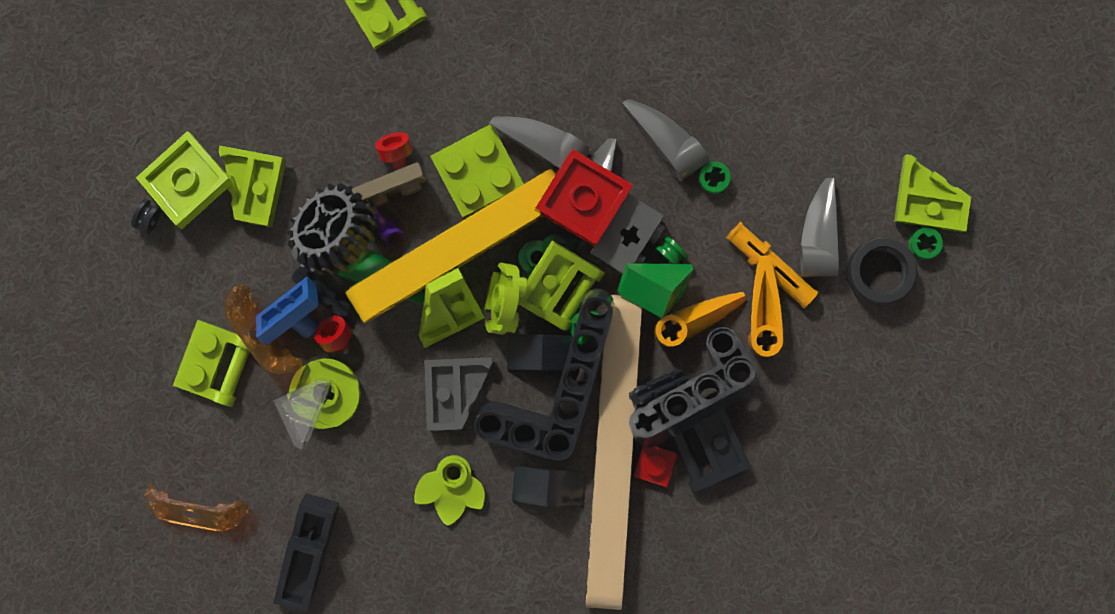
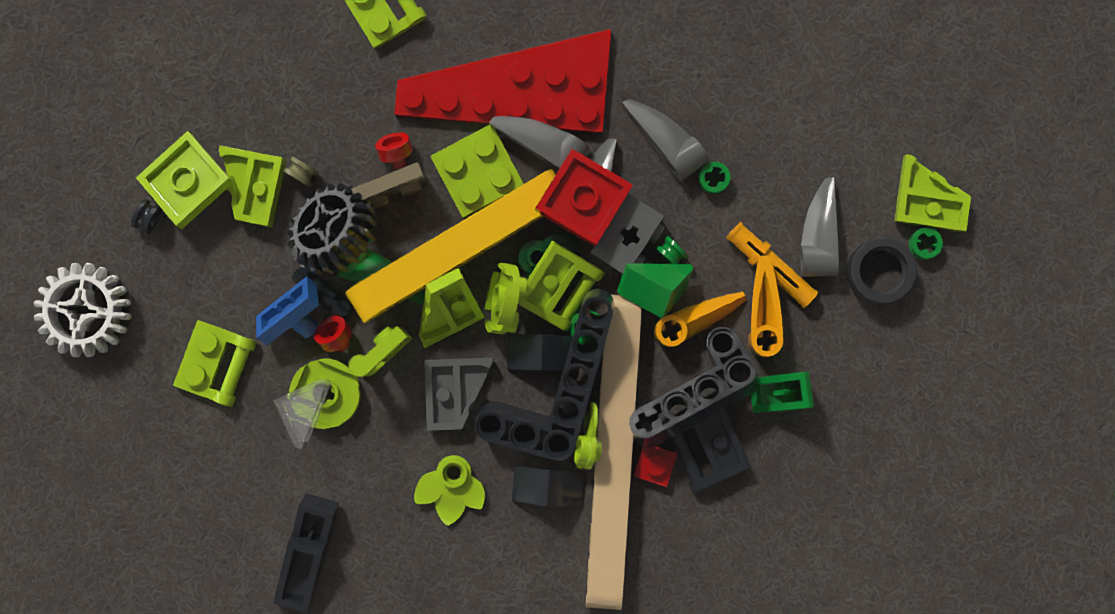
clear orange piece [144,483,248,532] -> none
clear orange piece [225,284,303,376] -> none
dark purple hand [371,202,404,247] -> none
black axle [629,369,689,408] -> none
none -> white gear [33,263,131,357]
none -> olive bush [284,156,319,187]
none -> lime plate [349,326,413,377]
none -> red wing [394,29,611,134]
none -> lime plate [574,402,602,469]
none -> green slope [751,371,814,413]

